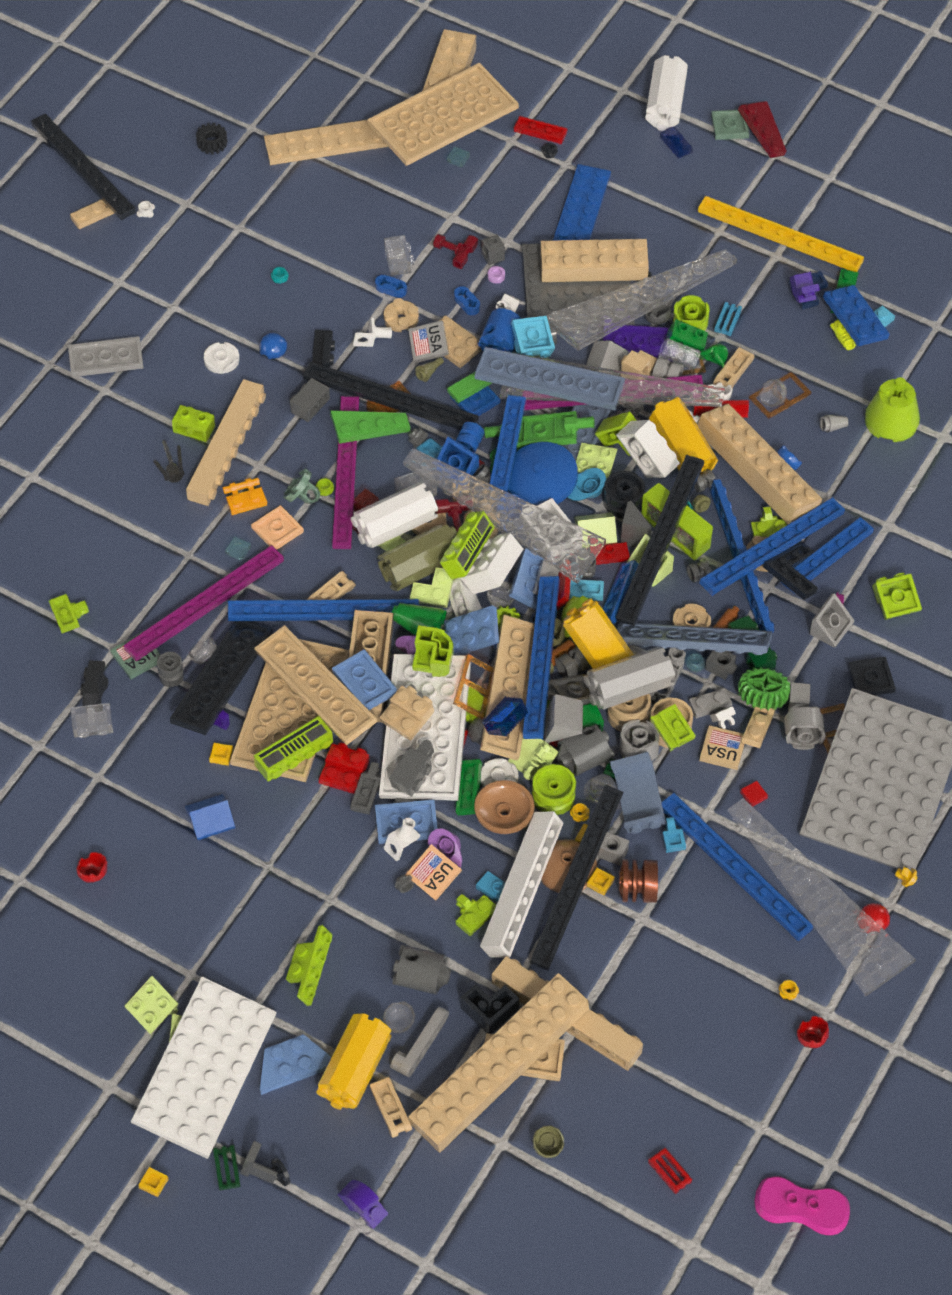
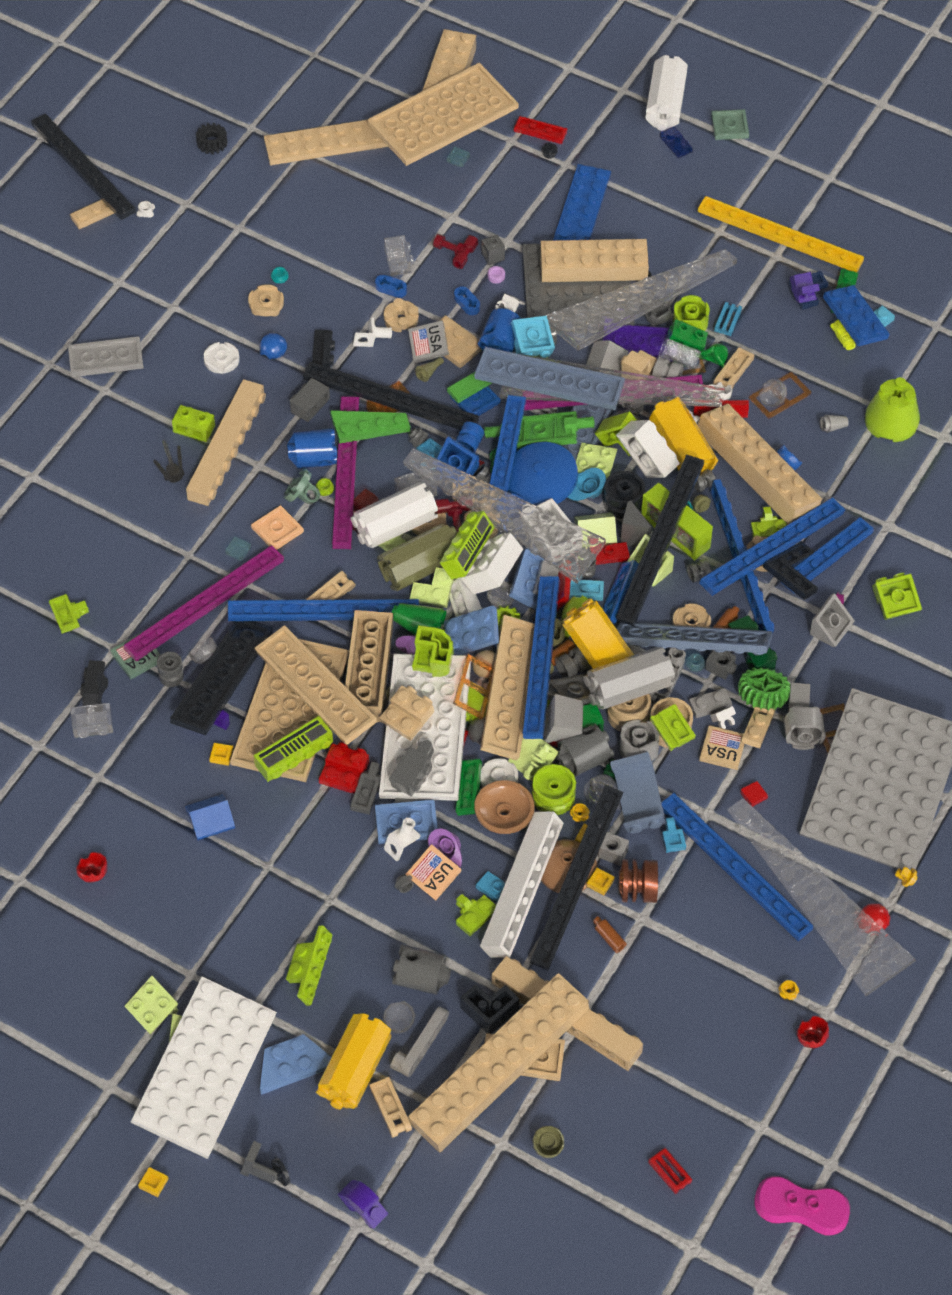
dark green tile [213,1145,241,1191] -> none
light orange plate [222,478,267,515] -> none
medium blue plate [332,649,397,710] -> none
clear blue brick [482,696,528,737] -> none
dark red wing [738,101,787,158] -> none
black plate [848,656,896,696] -> none
none -> tan plate [248,285,284,316]
none -> blue cylinder [287,428,337,469]
none -> tan hair [472,650,496,679]
none -> dark orange cylinder [593,916,627,953]

